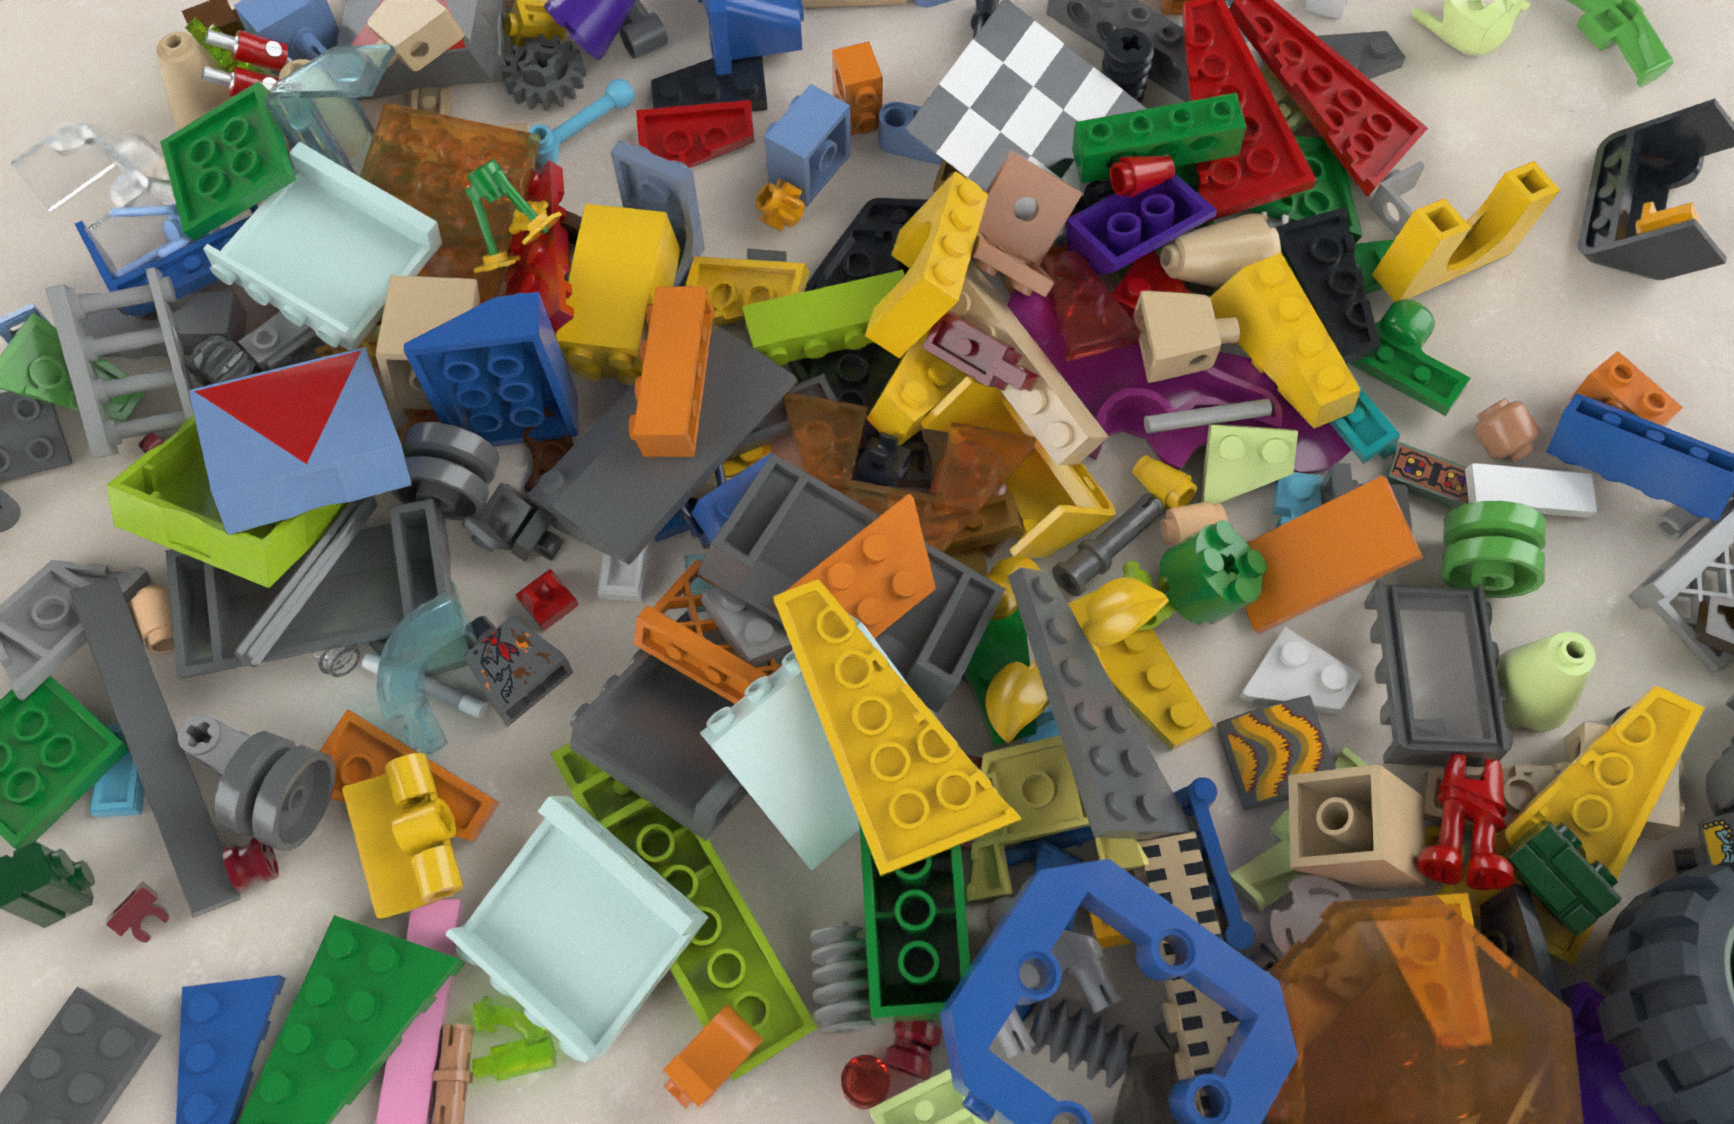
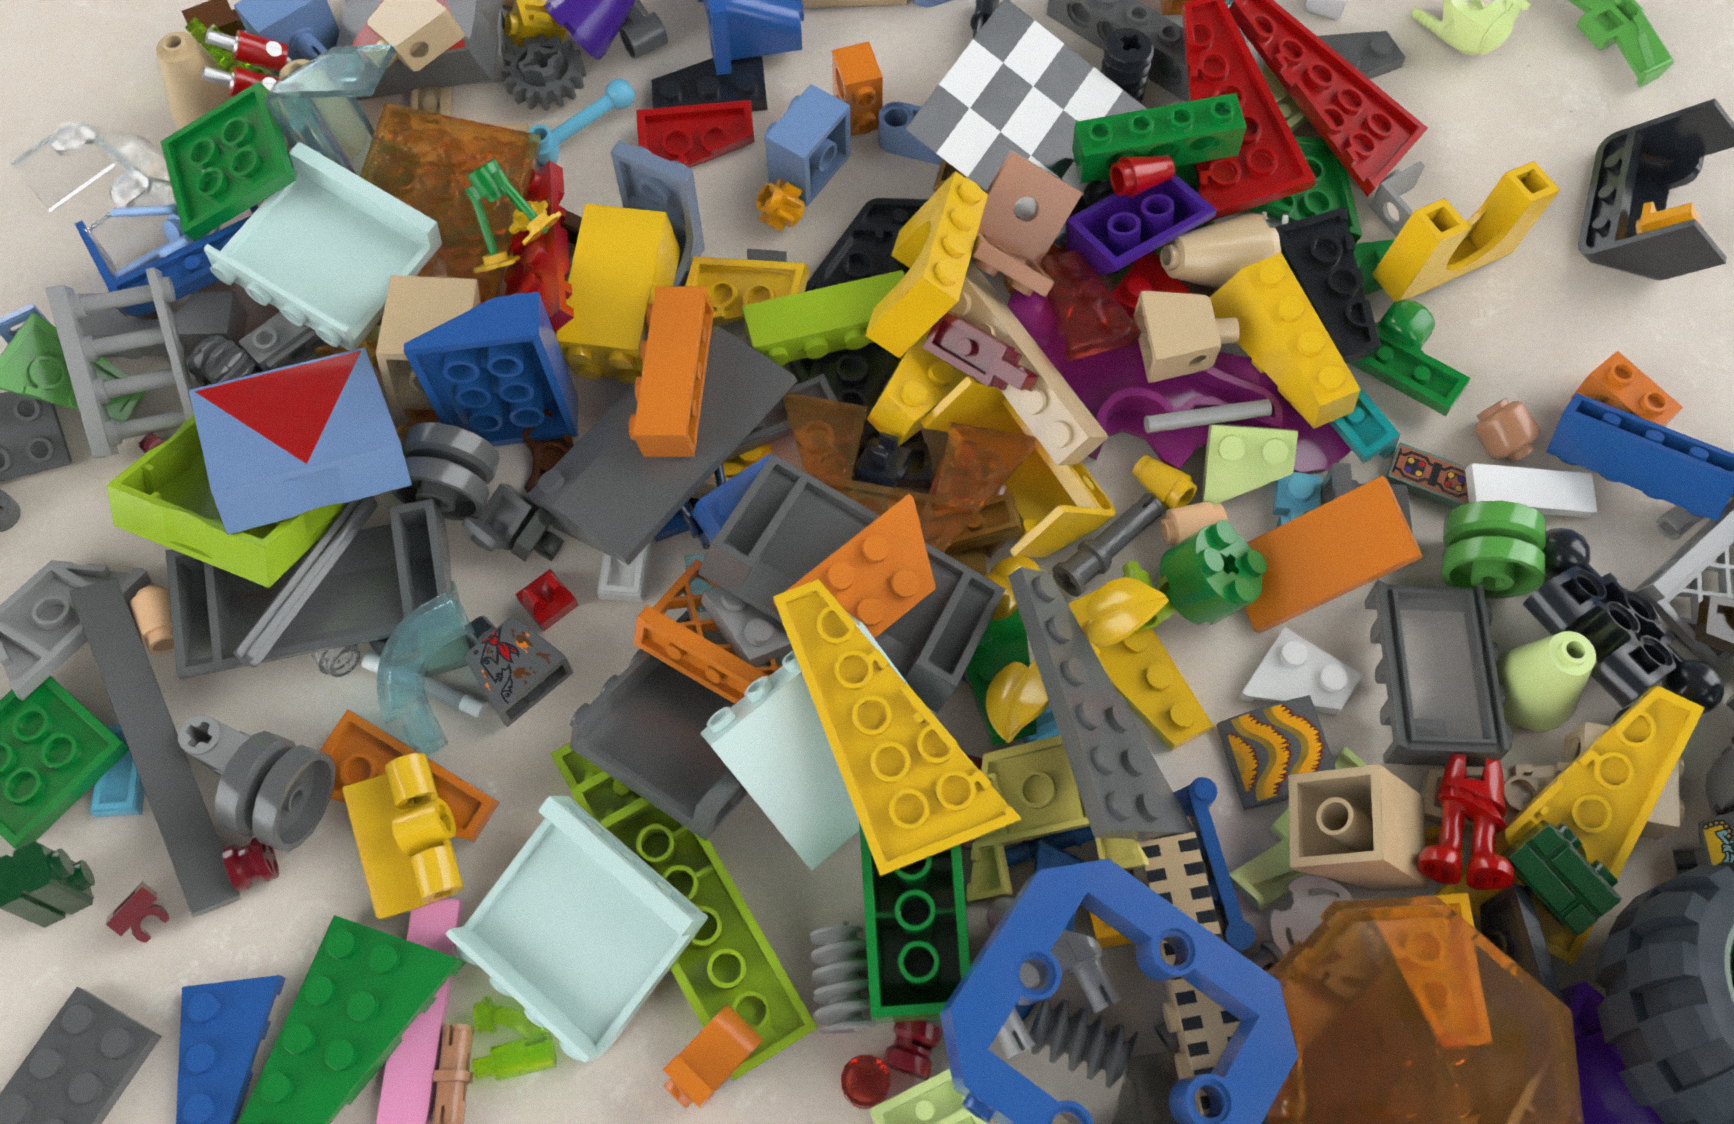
none -> black connector [1523,528,1724,715]

